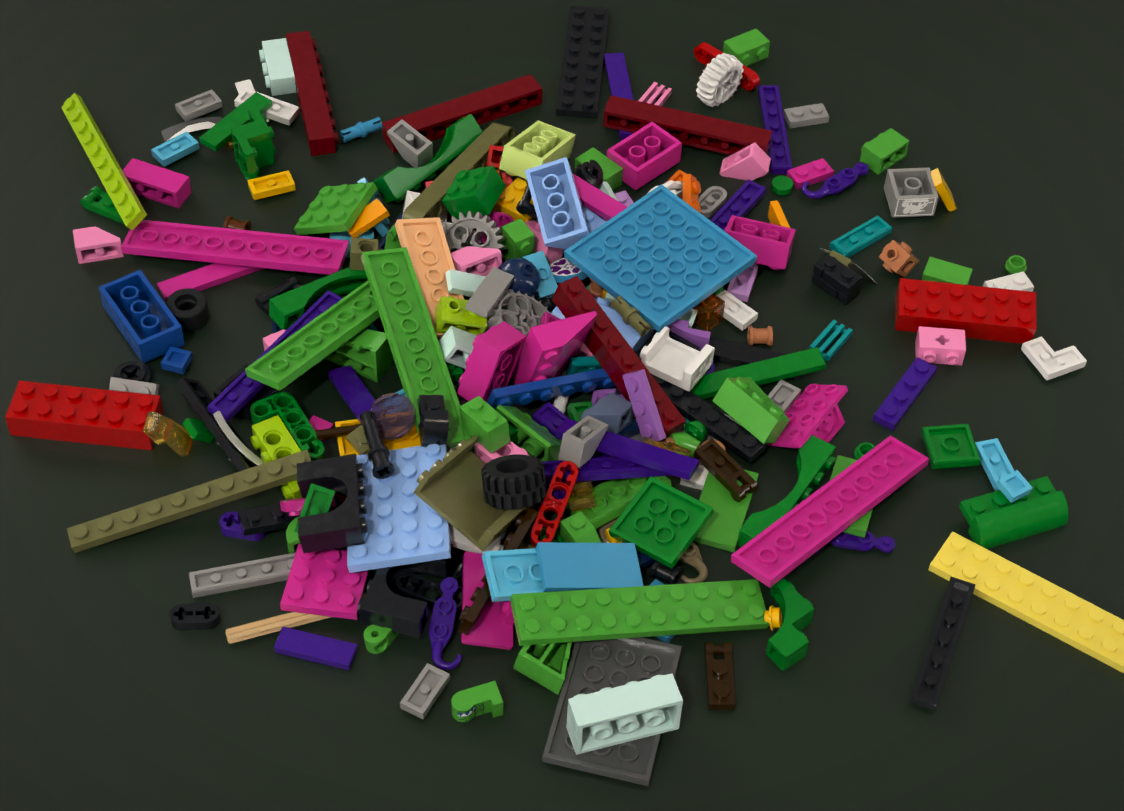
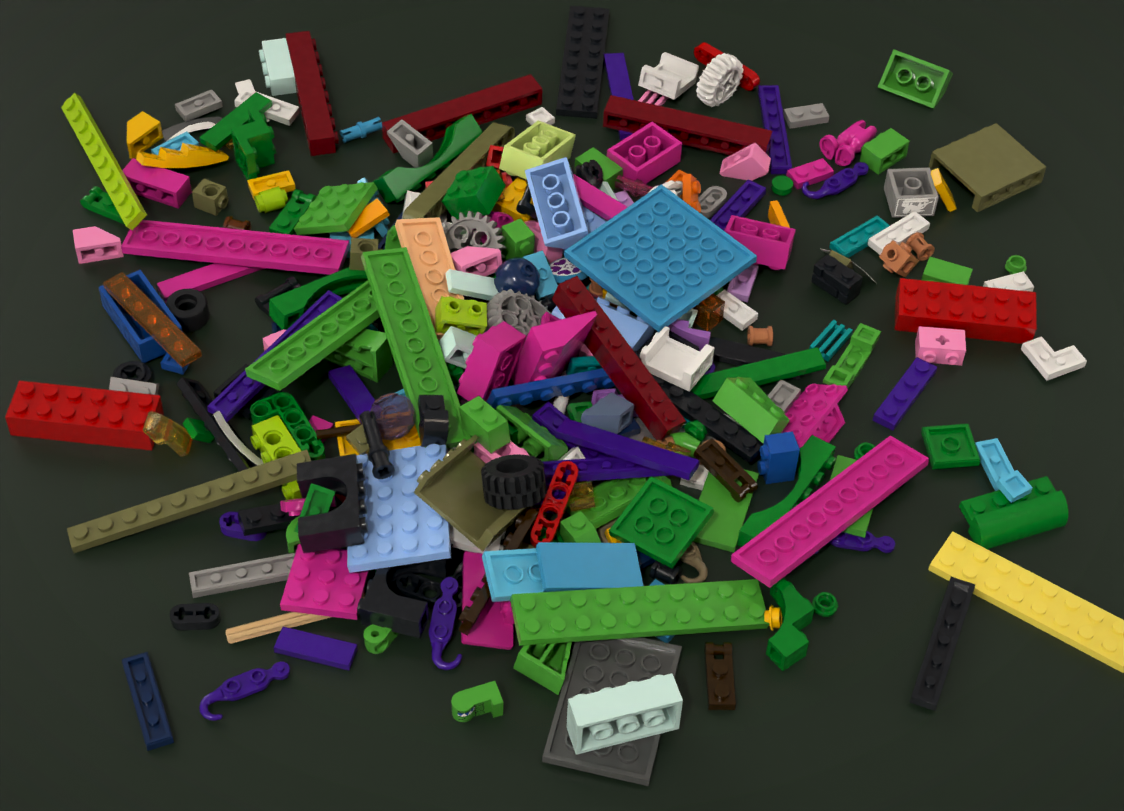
light grey plate [400,663,450,719] -> none
light grey tile [465,267,514,318] -> none
light grey slope [558,415,608,468] -> none
olive pin [610,296,652,337] -> none
medium lavender plate [622,369,666,443] -> none
bright green brick [723,29,770,66] -> none
none -> clear orange tile [103,272,202,367]
none -> dark blue tile [121,652,174,751]
none -> yellow slope [127,111,163,159]
none -> yellow slope [136,143,229,168]
none -> olive brick [192,179,229,216]
none -> dark purple piece [199,662,290,721]
none -> lime brick [254,186,288,213]
none -> green plate [269,189,317,235]
none -> white tile [526,107,555,125]
none -> clear pink pin [615,175,653,197]
none -> white panel [638,52,699,100]
none -> blue brick [757,431,800,484]
none -> green plate [812,592,838,617]
none -> dark pink piece [819,120,877,166]
none -> bright green slope [823,323,881,388]
none -> white plate [867,211,930,255]
none -> bright green slope [878,49,953,109]
none -> nougat bush [906,232,935,261]
none -> olive panel [929,123,1046,212]

